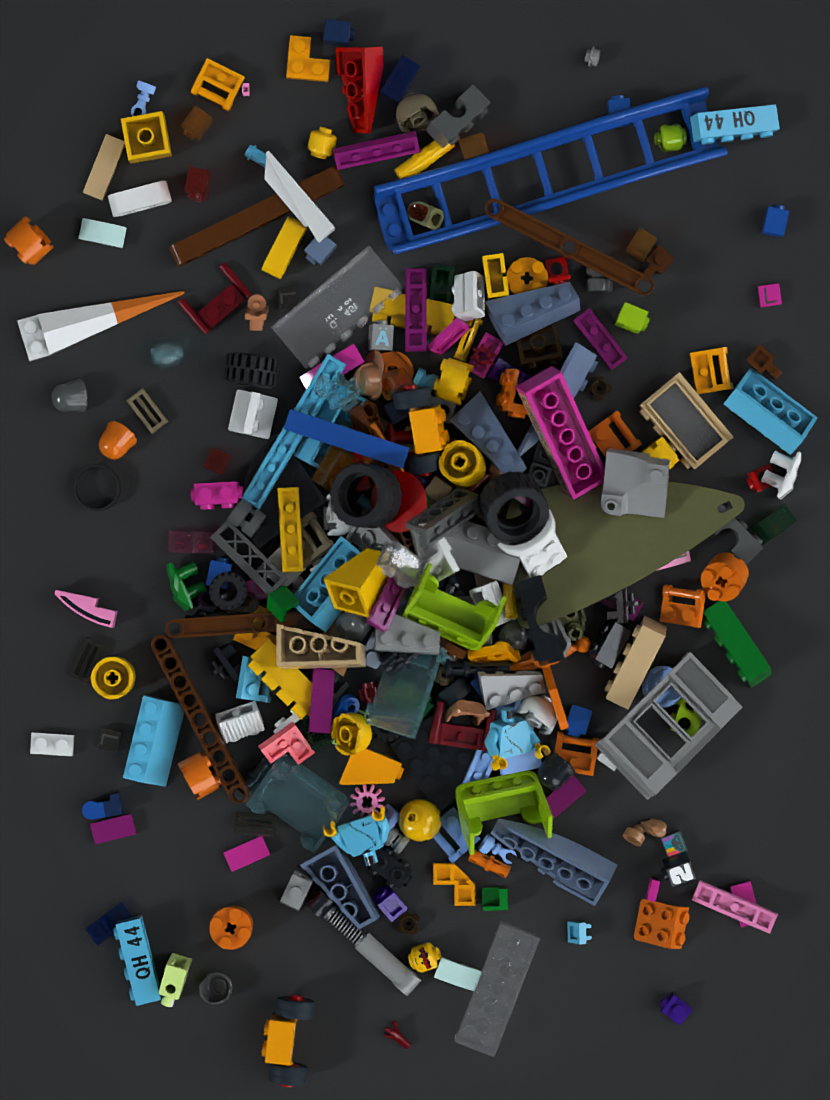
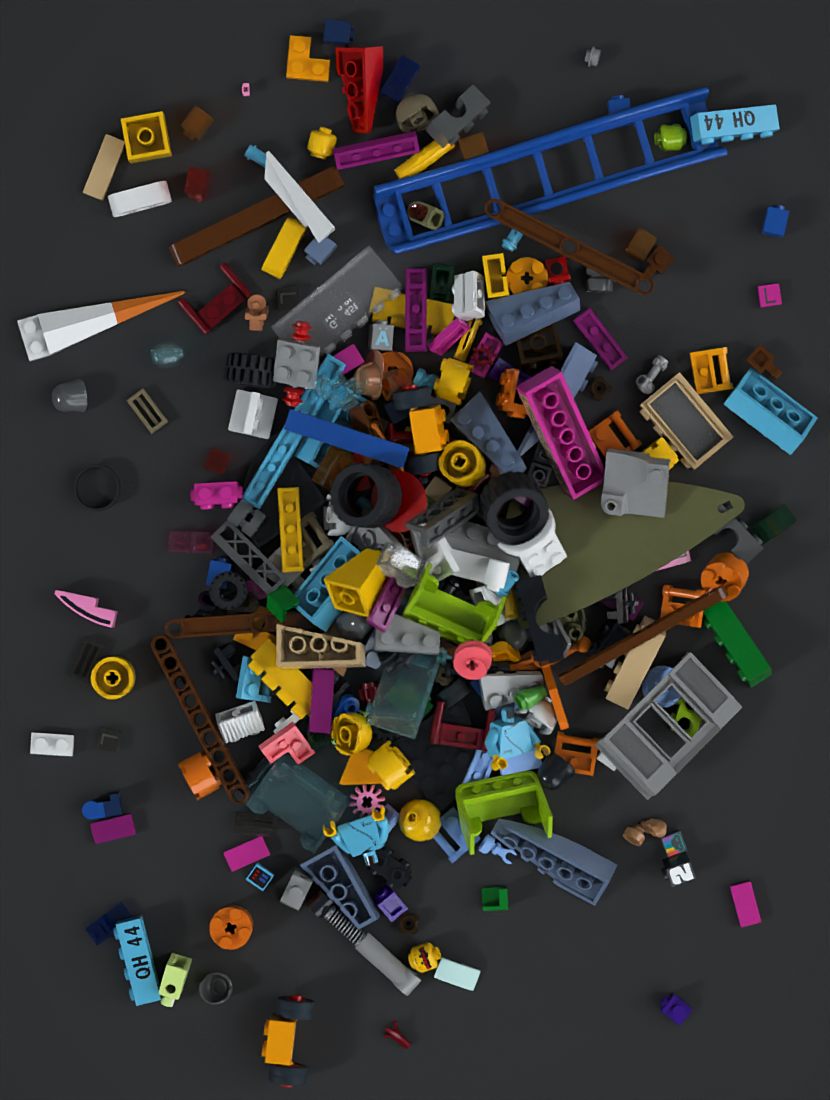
orange brick [4,216,54,265] -> none
light aqua slope [78,218,127,248] -> none
orange hair [99,421,137,460] -> none
medium azure slope [123,695,185,787] -> none
light blue piece [131,80,156,116] -> none
green connector [166,562,207,611] -> none
light orange plate [191,58,245,111] -> none
light grey wheel [384,826,410,855] -> none
light orange tile [433,863,475,906] -> none
nougat helmet [443,700,490,726] -> none
clear brick [455,920,540,1057] -> none
orange pin [468,849,511,878] -> none
magenta tile [546,776,587,818] -> none
blue brick [566,704,592,737] -> none
medium azure tile [567,921,592,944] -> none
lime brick [615,302,650,335] -> none
orange bracket [634,899,689,949] -> none
dark pink tile [646,878,660,902] -> none
bright pink plate [692,880,778,934] -> none
red bracket [746,464,774,493] -> none
white connector [761,450,802,500] -> none
none -> slope [246,862,275,891]
none -> light grey plate [273,320,320,406]
none -> yellow brick [367,740,415,790]
none -> white door [450,548,510,592]
none -> coral piece [453,640,492,680]
none -> medium azure pin [495,570,519,597]
none -> medium azure pin [502,229,523,252]
none -> bright green cone [514,685,547,711]
none -> reddish brown beam [558,585,728,686]
none -> light grey bar [636,355,669,394]

